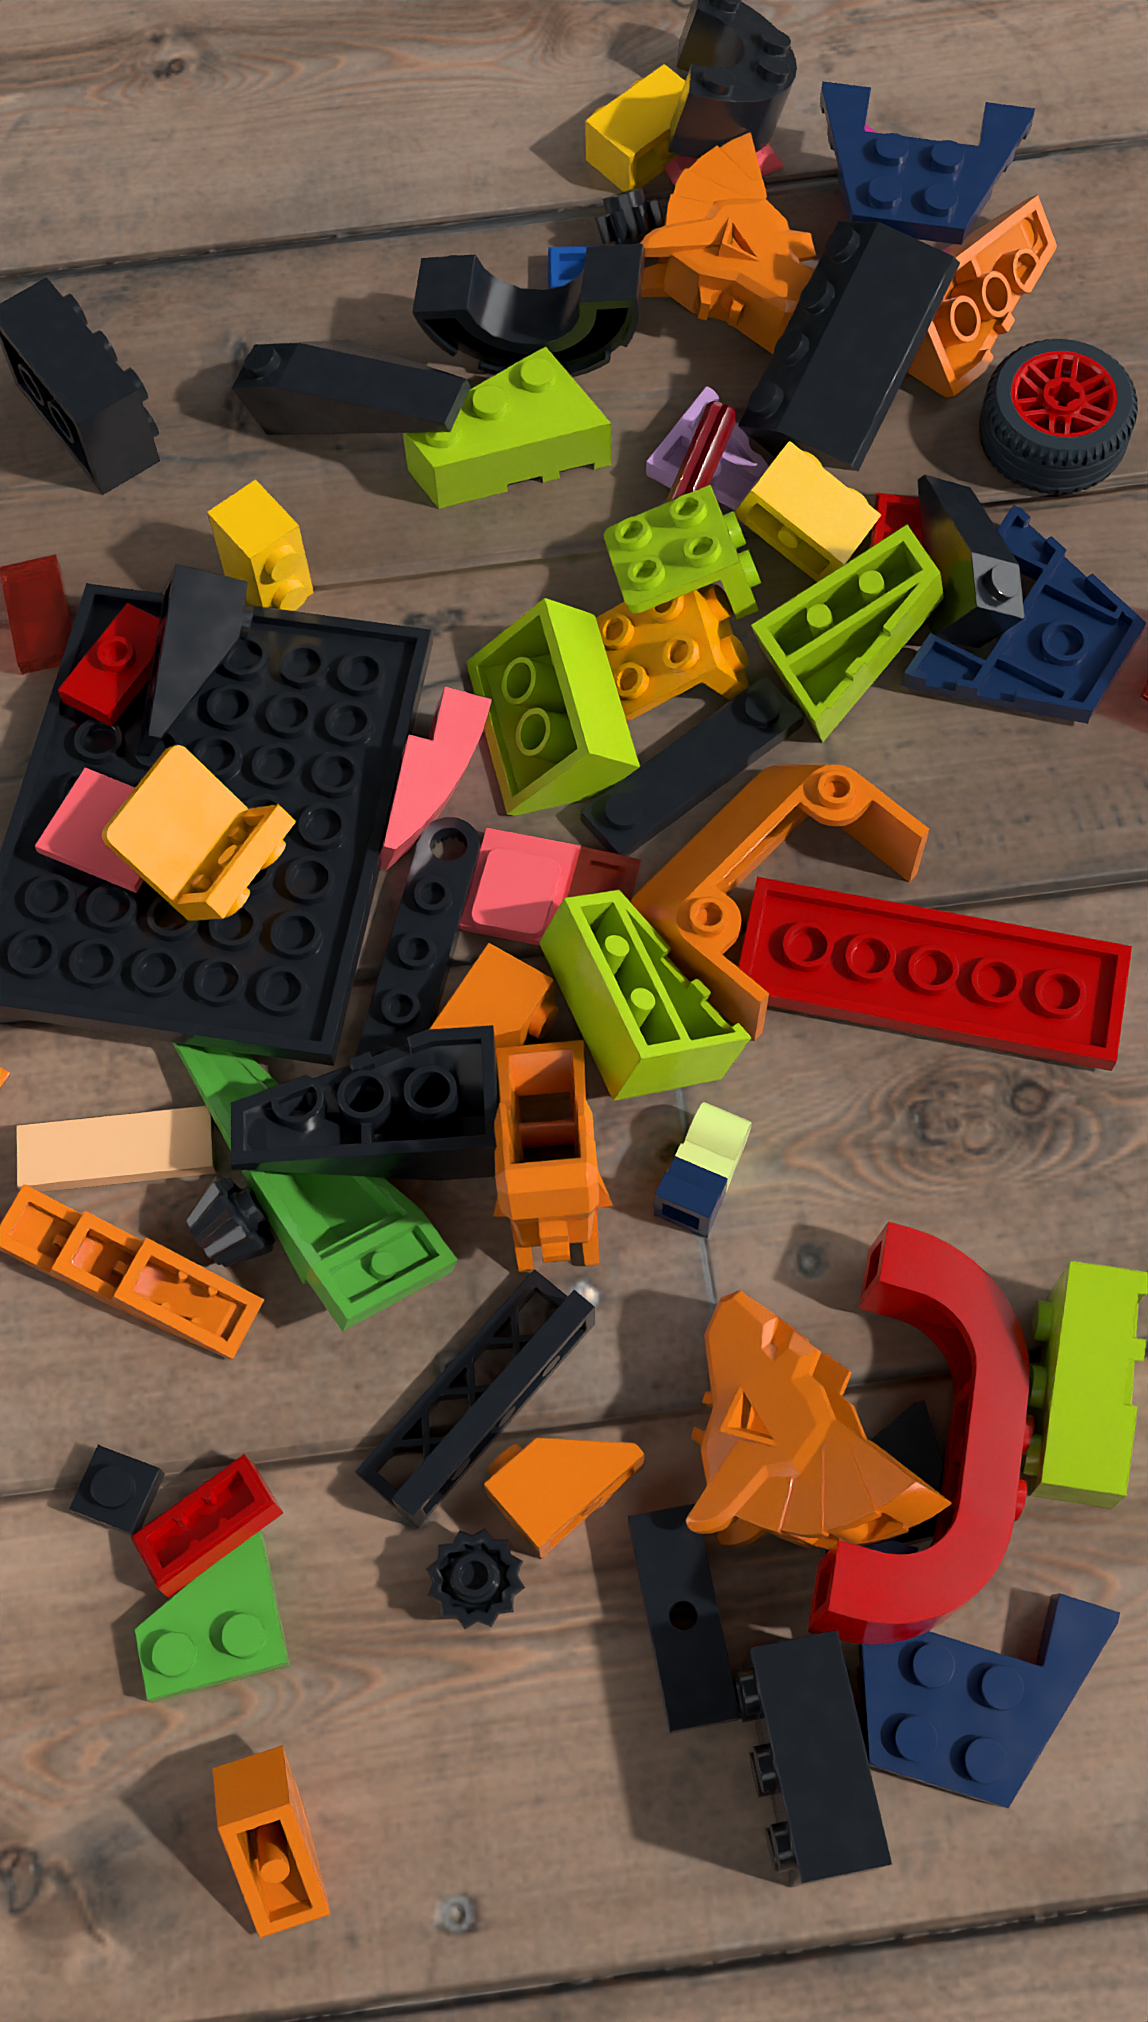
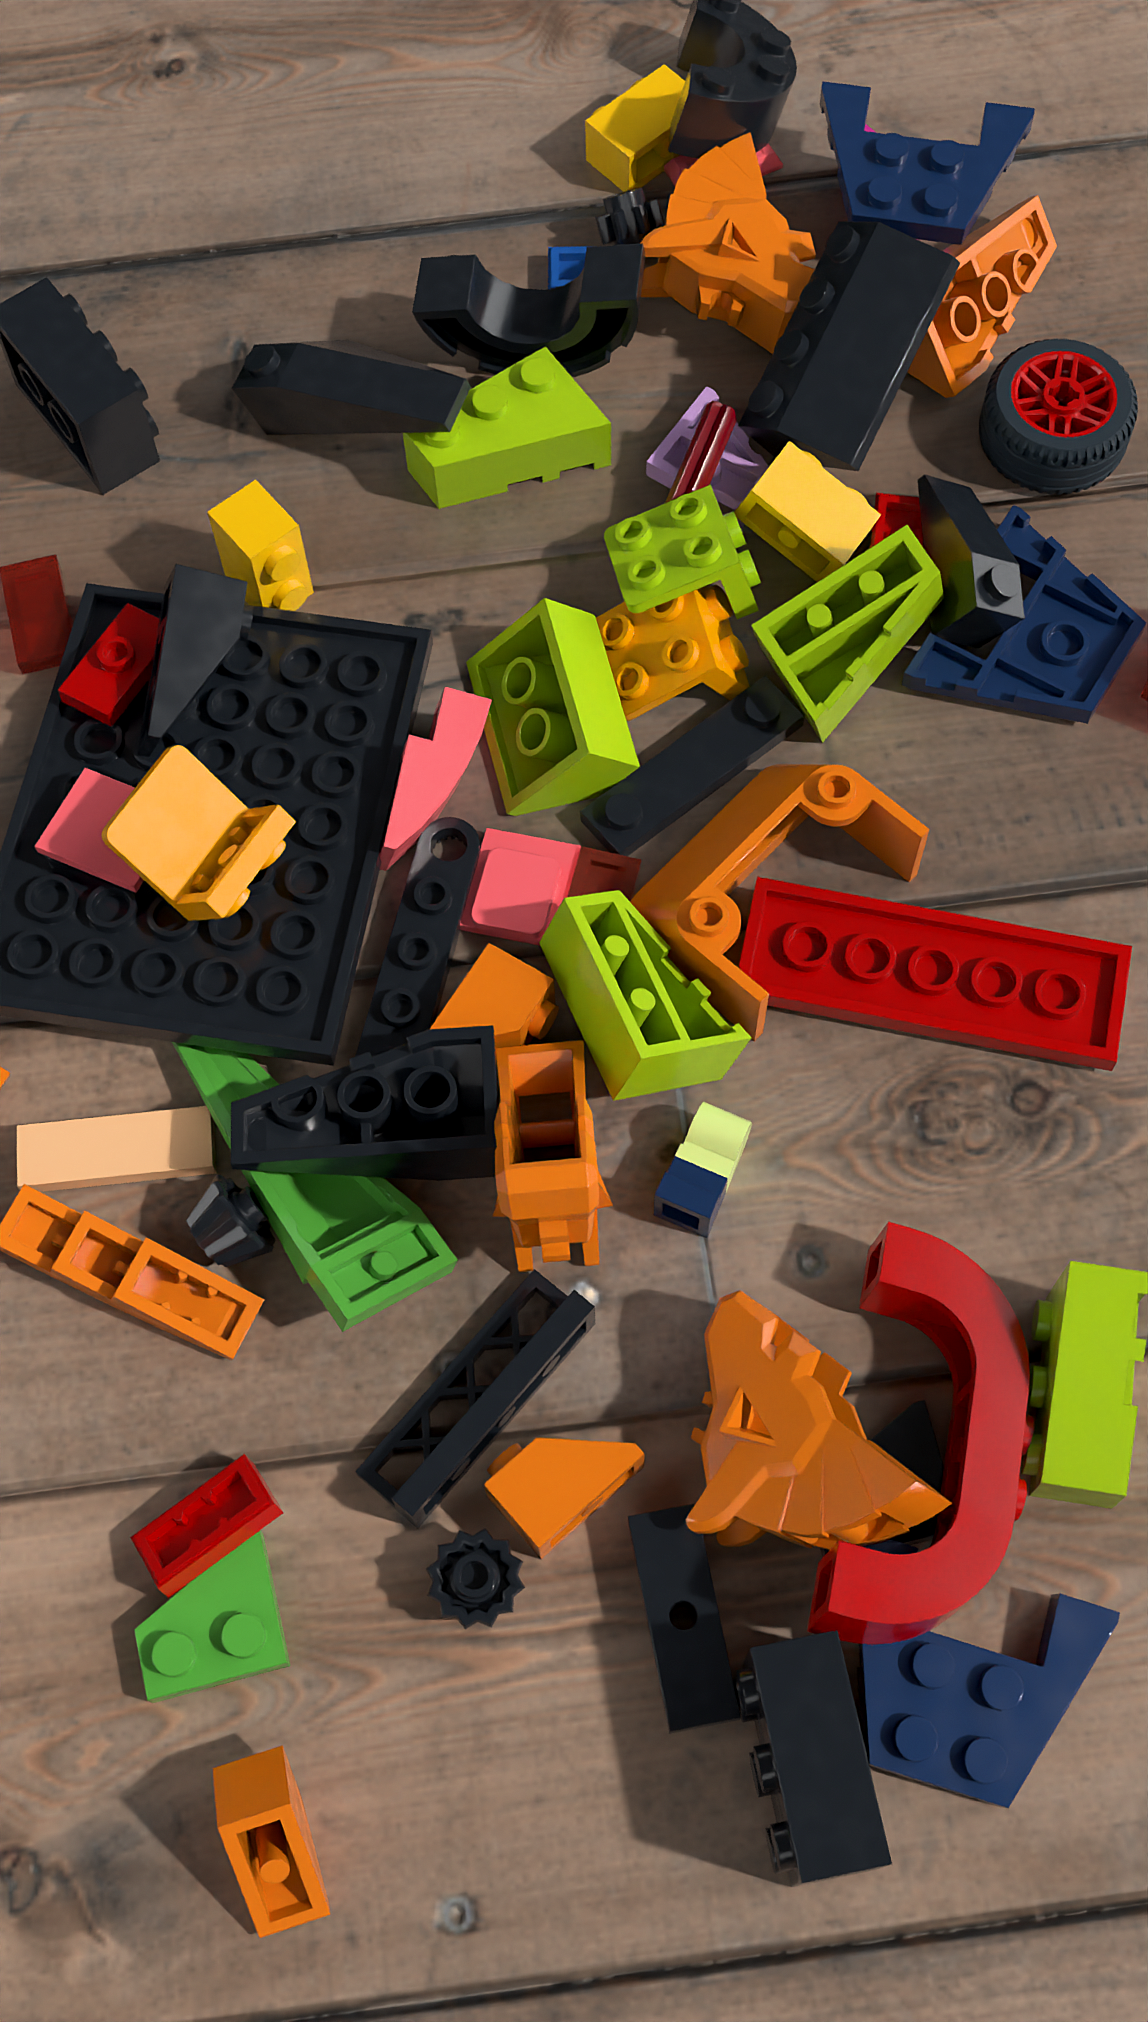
black plate [69,1445,165,1536] -> none

